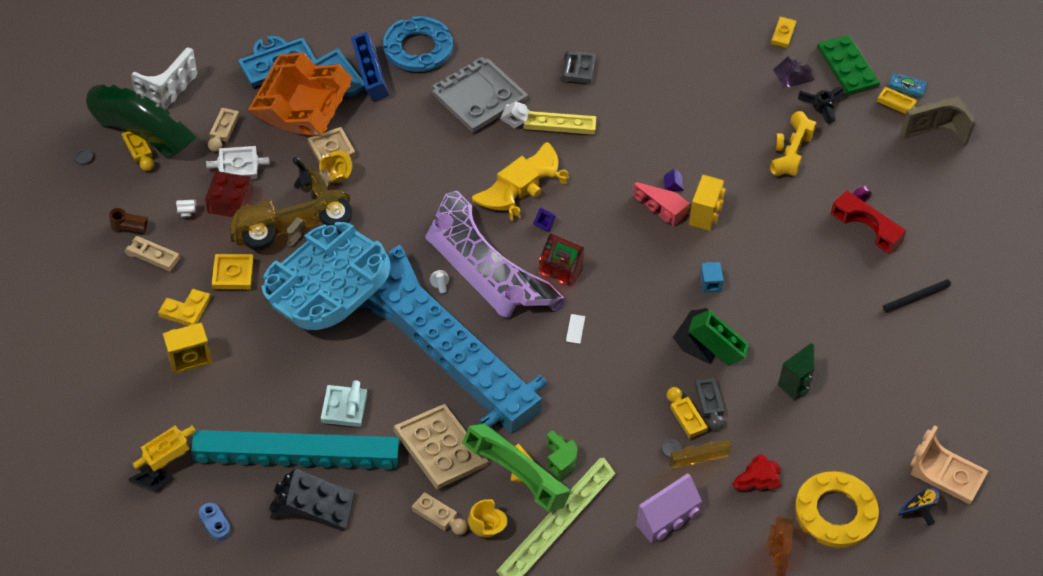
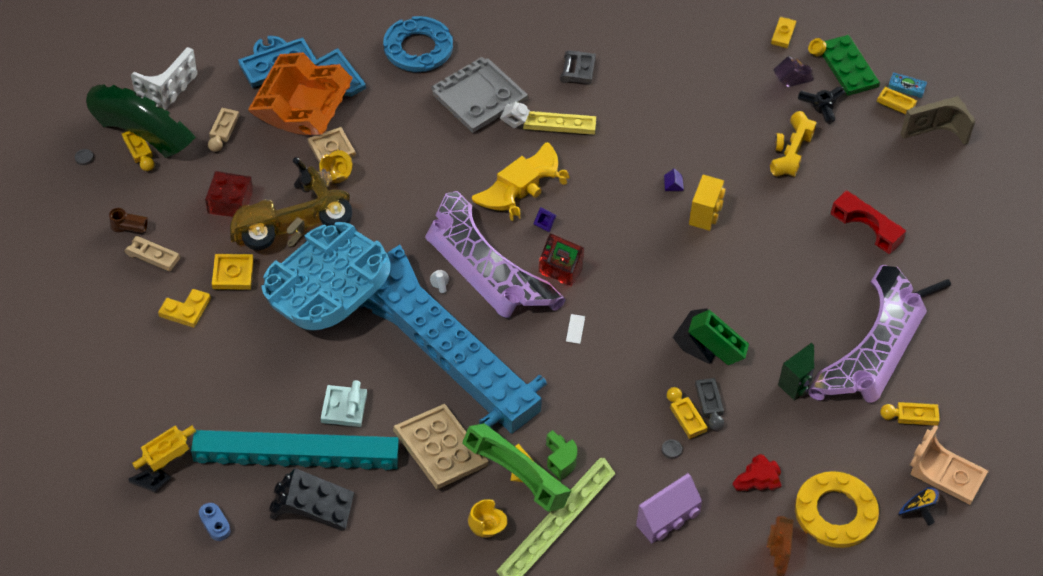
yellow brick [163,323,212,374] -> none
white plate [176,200,196,218] -> none
white plate [206,146,270,181] -> none
blue brick [351,31,389,102] -> none
tan plate [412,492,468,535] -> none
coral slope [633,182,690,227] -> none
clear yellow plate [669,440,732,469] -> none
dark azure brick [699,262,724,293] -> none
magenta tile [853,186,872,202] -> none
none -> yellow tile [808,38,826,56]
none -> panel [808,265,927,403]
none -> yellow plate [880,402,940,426]

